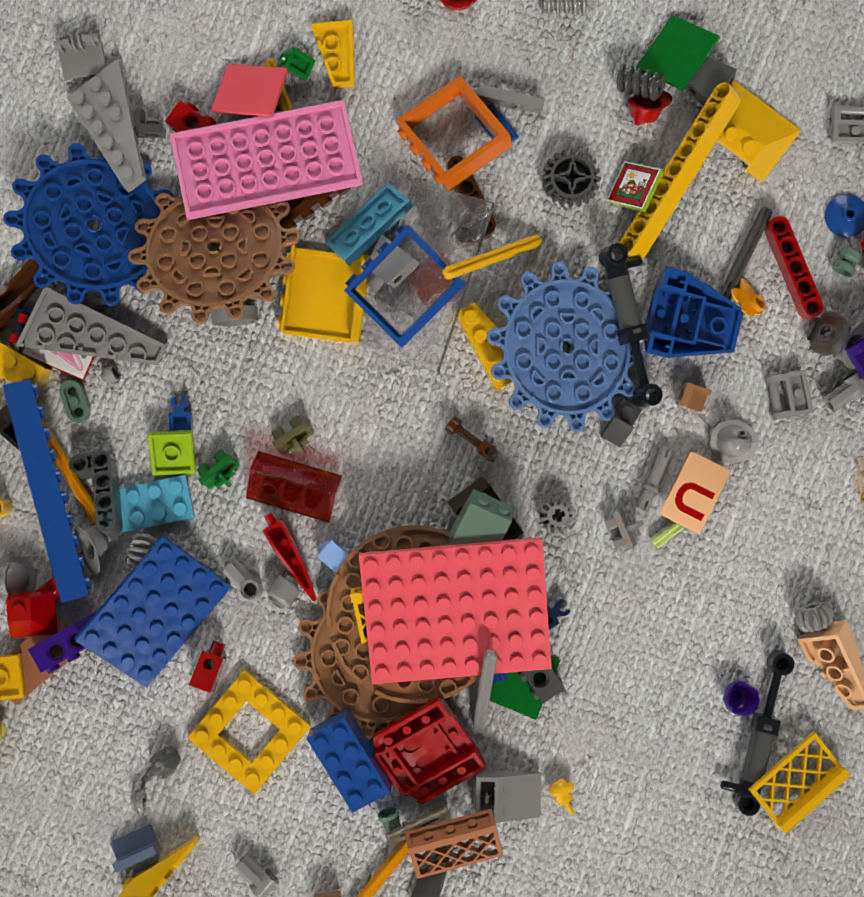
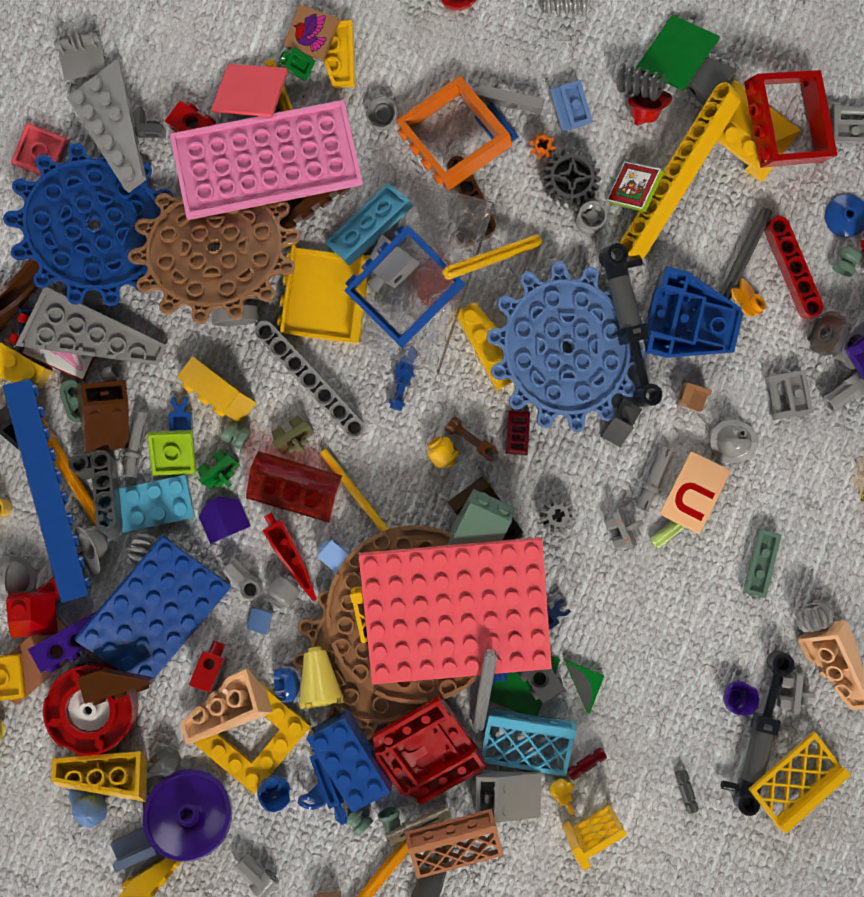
none -> coral tile [11,123,69,175]
none -> red piece [43,662,138,756]
none -> yellow wedge [51,751,147,802]
none -> medium blue piece [69,789,108,828]
none -> reddish brown slope [76,380,129,453]
none -> reddish brown slope [77,668,155,705]
none -> light grey pin [122,411,149,478]
none -> dark purple dish [143,769,233,862]
none -> yellow wedge [177,356,256,424]
none -> light nougat wedge [180,669,272,744]
none -> dark purple slope [199,496,251,544]
none -> sand green wheel [221,421,251,450]
none -> medium blue slope [247,607,273,635]
none -> light grey beam [255,321,365,438]
none -> blue hair [257,775,291,812]
none -> blue hair [274,668,300,702]
none -> medium nougat tile [283,4,340,62]
none -> blue piece [298,754,348,826]
none -> light yellow cone [299,646,344,709]
none -> yellow bar [320,449,389,532]
none -> sand green wheel [346,808,373,836]
none -> light grey hair [366,96,399,130]
none -> blue piece [389,347,420,411]
none -> yellow head [427,435,459,469]
none -> medium azure fence [481,708,577,776]
none -> dark red slope [505,410,530,455]
none -> orange gear [529,132,556,161]
none -> medium blue plate [549,80,593,133]
none -> yellow fence [562,804,627,871]
none -> tile [565,660,604,713]
none -> dark red axle [567,748,607,780]
none -> light grey wheel [575,201,607,235]
none -> dark grey axle [675,770,699,814]
none -> sand green plate [743,529,782,598]
none -> red window [744,70,838,168]
none -> light grey hips [777,671,815,715]

